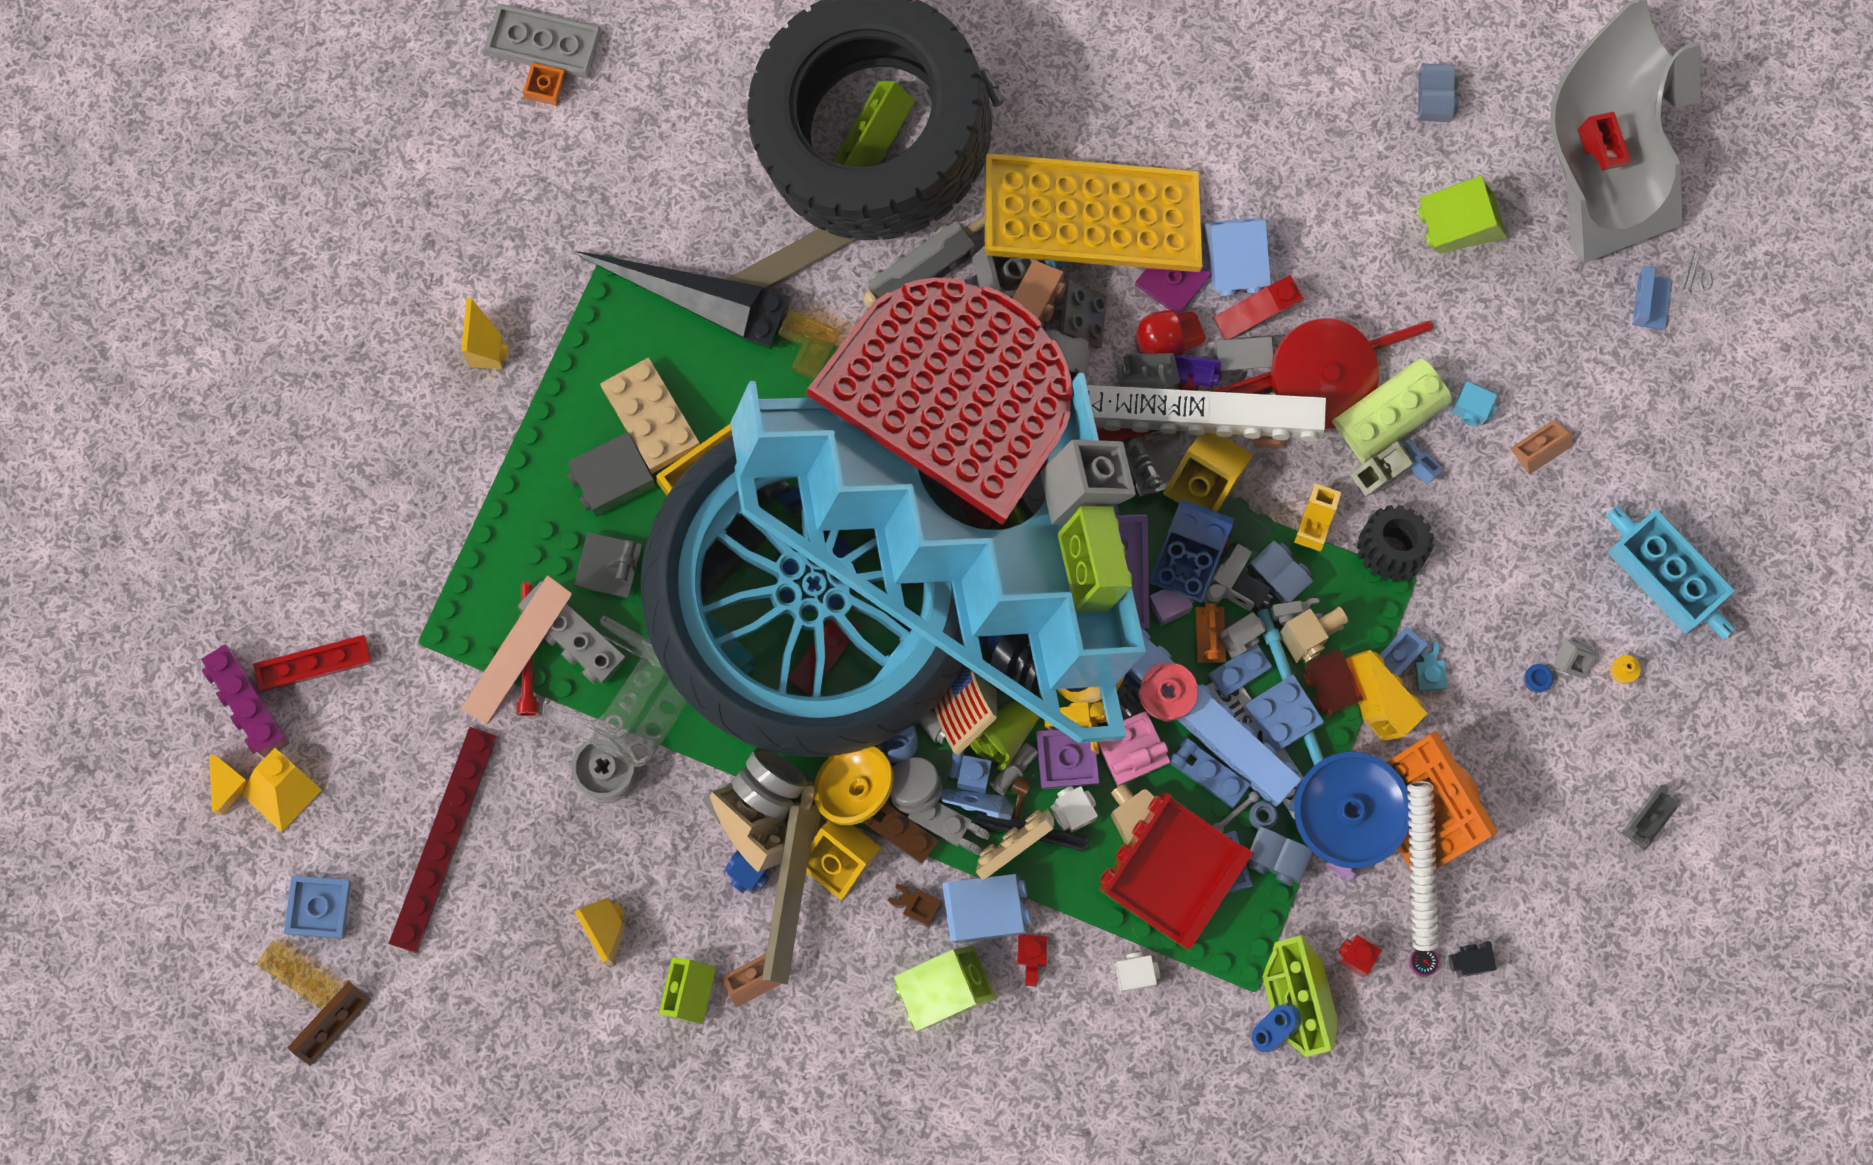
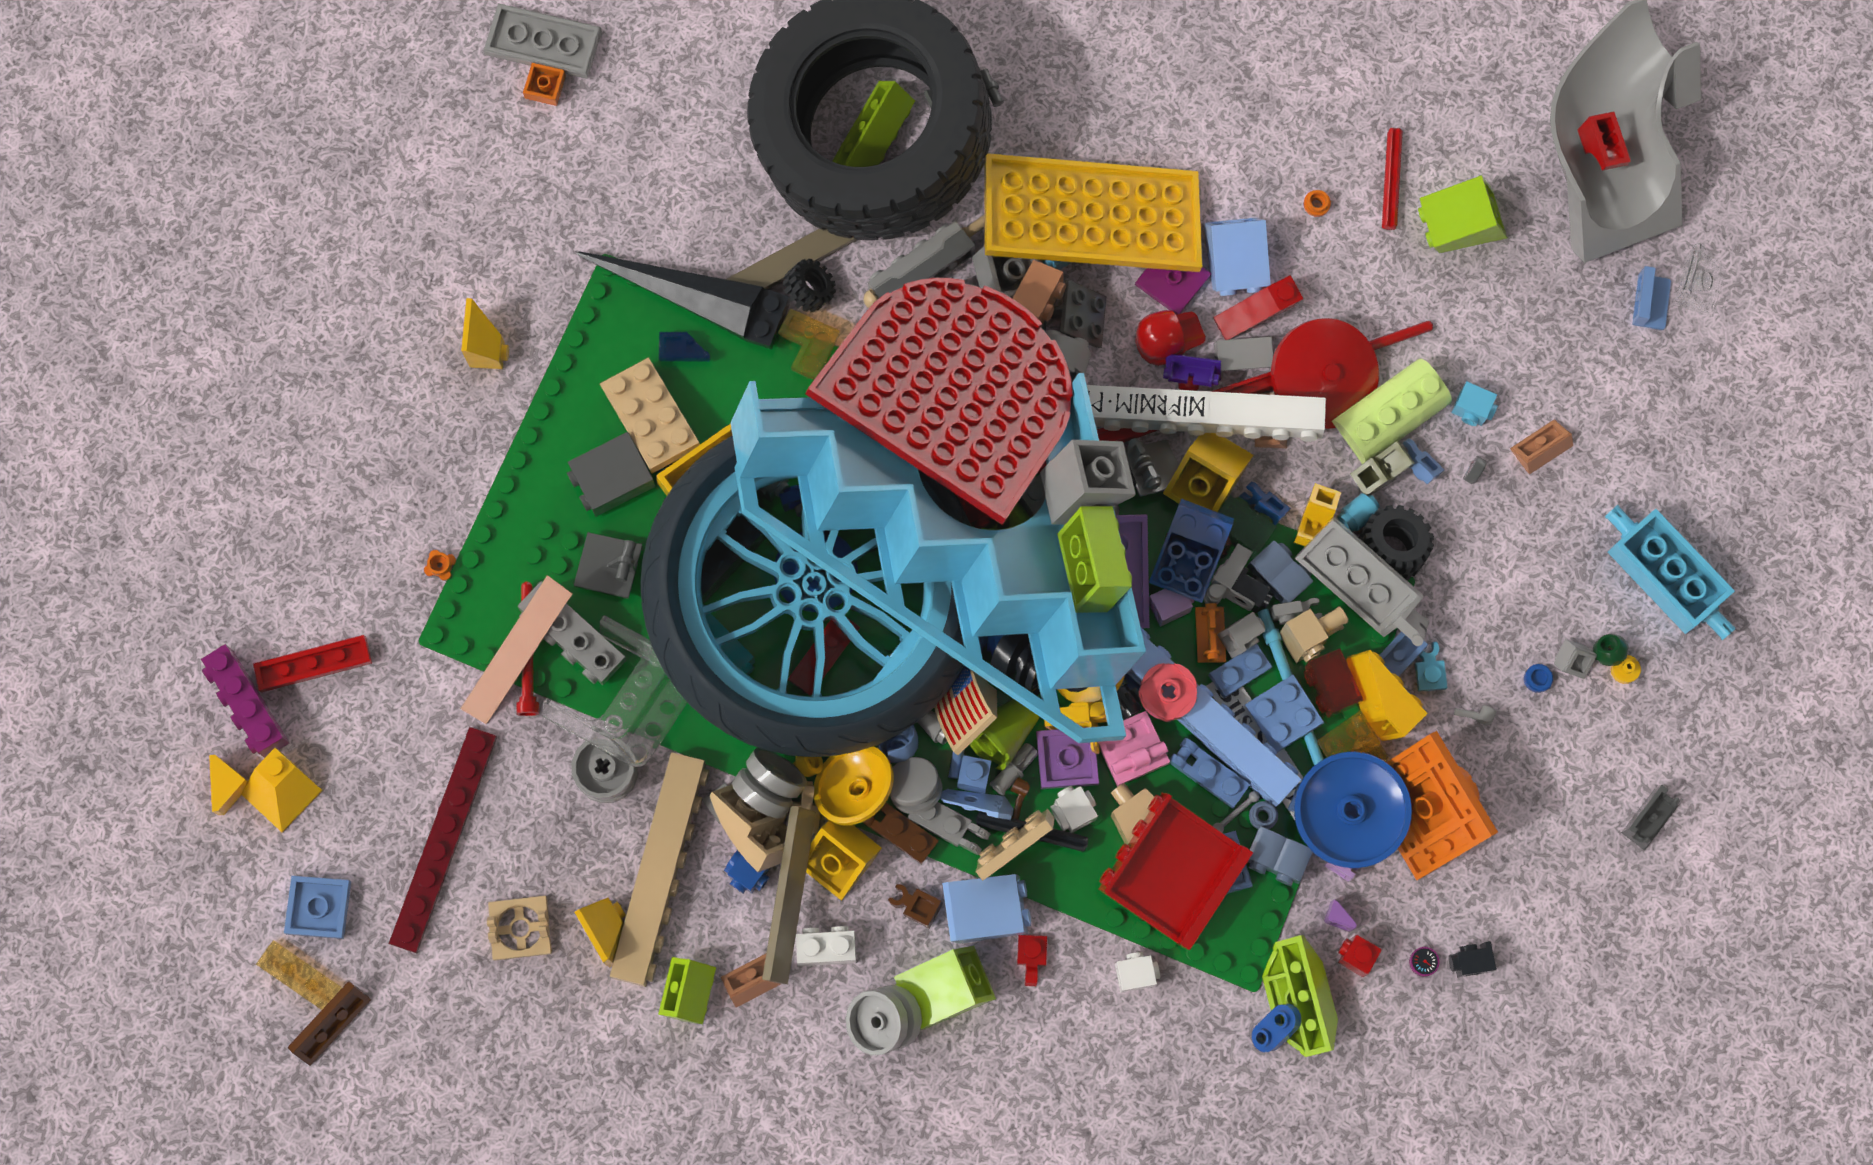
dark grey hinge [1116,353,1180,389] -> none
white piece [1407,781,1439,951] -> none
sand blue brick [1418,63,1459,122] -> none
none -> orange plate [424,550,456,581]
none -> tan piece [487,896,552,961]
none -> tan brick [610,752,710,987]
none -> clear blue tile [659,332,710,361]
none -> black tyre [783,259,836,313]
none -> yellow tile [793,756,823,777]
none -> white brick [796,926,856,966]
none -> light grey wheel [845,985,922,1055]
none -> blue plate [1238,481,1291,525]
none -> light grey hinge [1295,517,1429,646]
none -> orange plate [1303,190,1331,217]
none -> clear yellow hinge [1317,710,1390,762]
none -> medium lavender slope [1324,899,1357,932]
none -> medium azure brick [1337,493,1380,532]
none -> red axle [1382,128,1403,230]
none -> light grey hand [1454,706,1496,725]
none -> dark grey tile [1463,456,1487,484]
none -> dark green plate [1593,634,1629,666]

